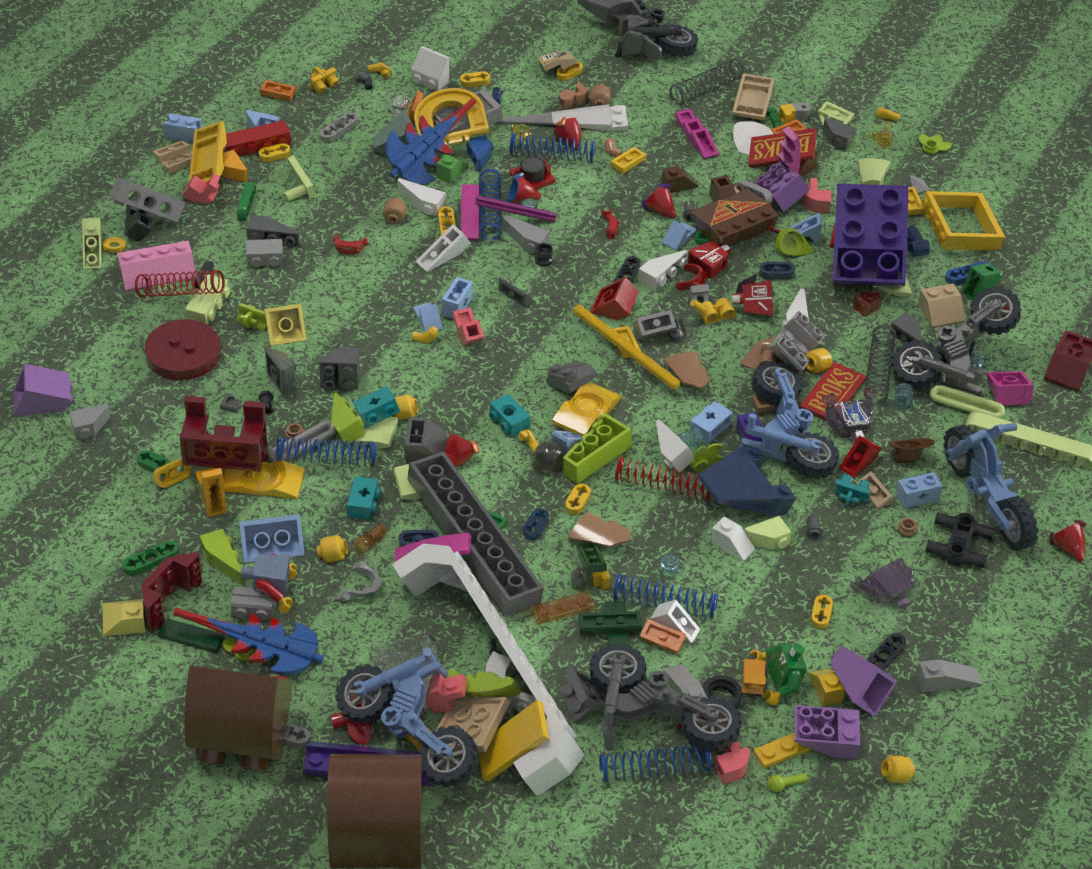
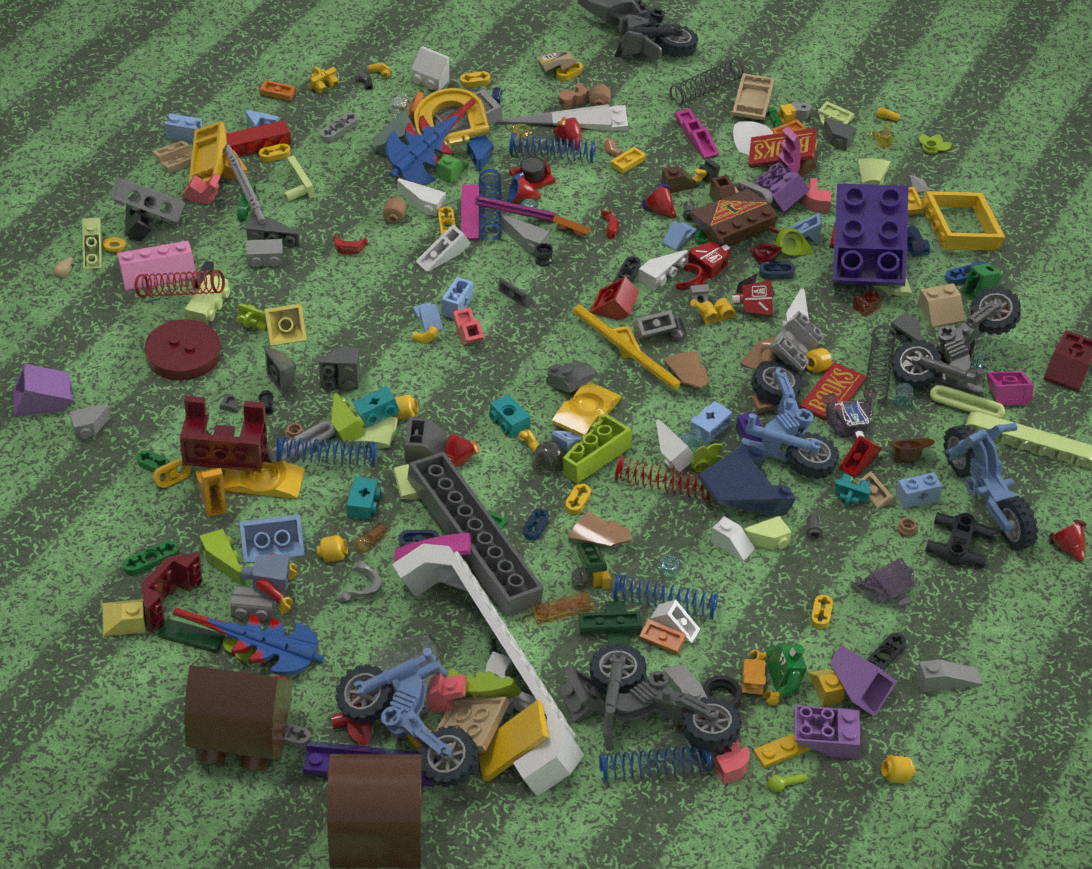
none -> tan cylinder [53,257,74,278]
none -> light grey axle [224,145,266,224]
none -> orange plate [553,215,591,236]
none -> pearl dark grey piece [692,159,721,183]
none -> dark red hat [750,243,783,263]

